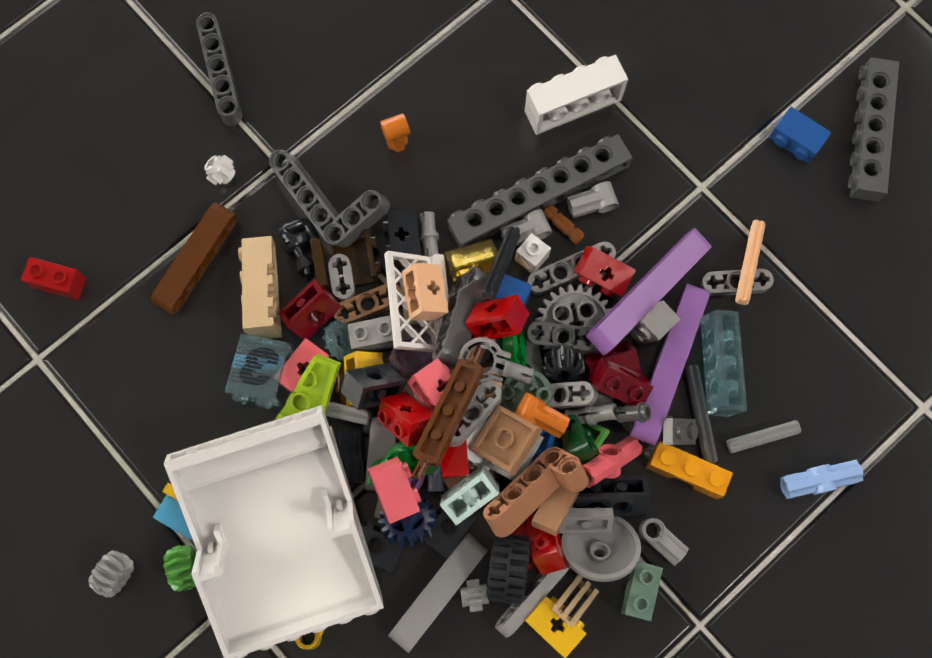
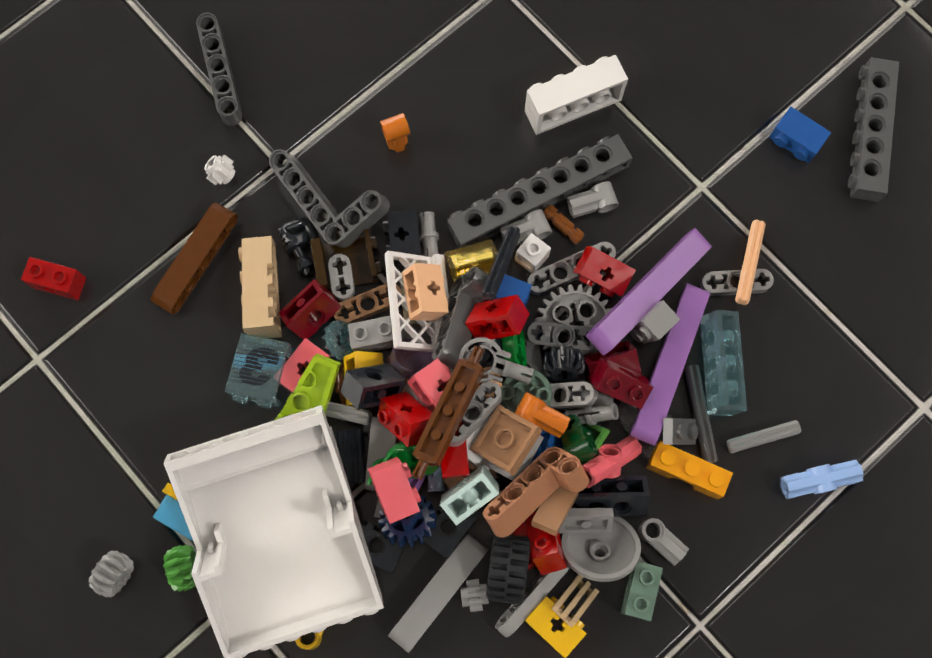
dark grey pin [616,402,652,423] -> none

